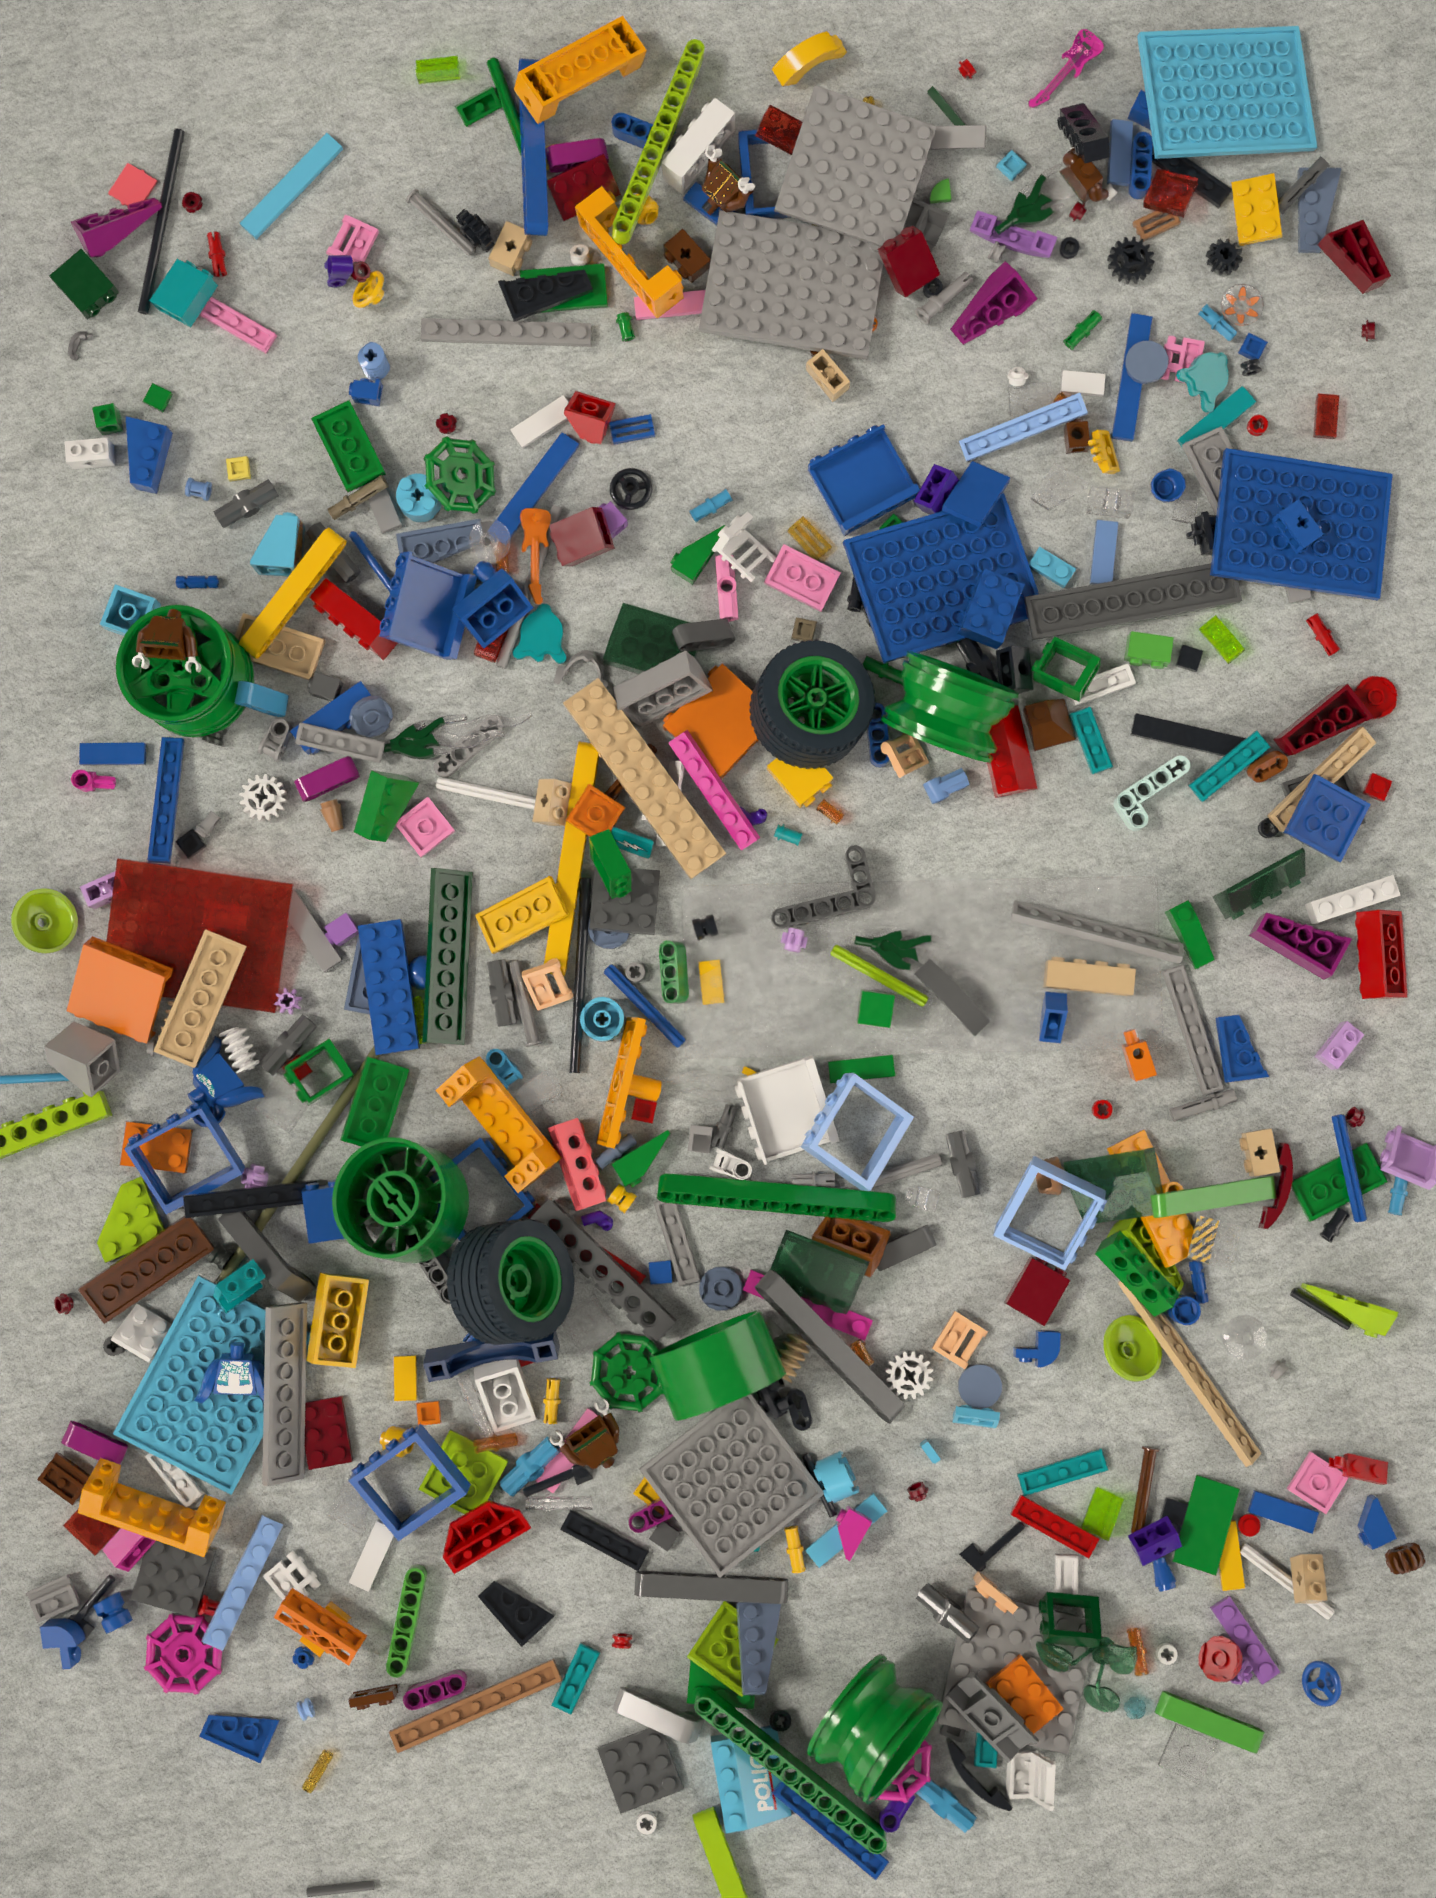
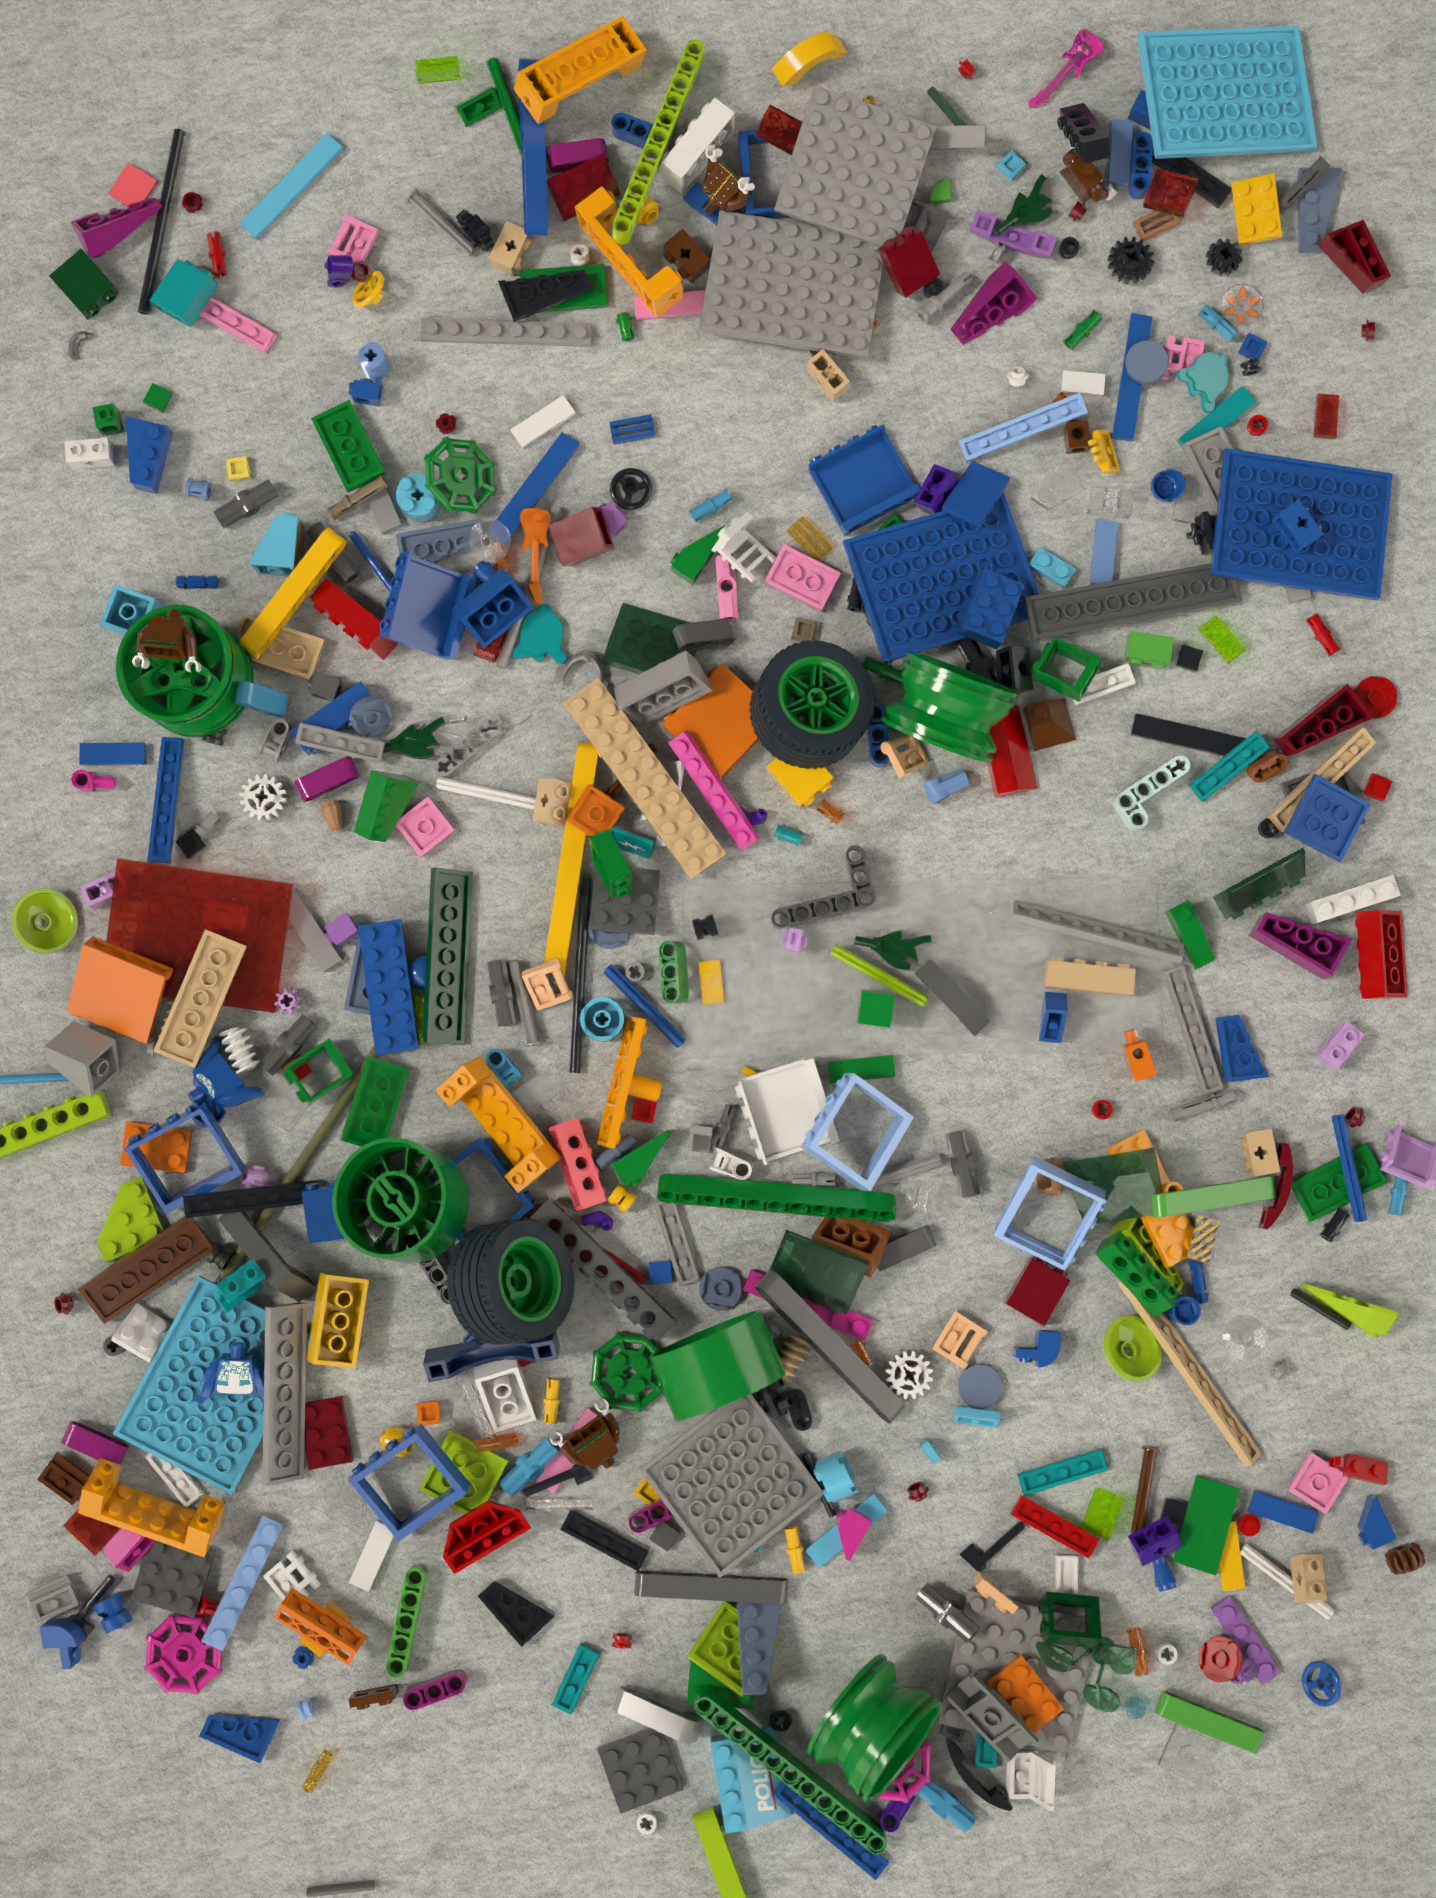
medium nougat plate [389,1658,562,1754] -> none
yellow tile [394,1355,417,1401] -> none
yellow tile [475,876,569,954] -> none
red slope [564,391,616,445] -> none
teal tile [1069,706,1113,775] -> none

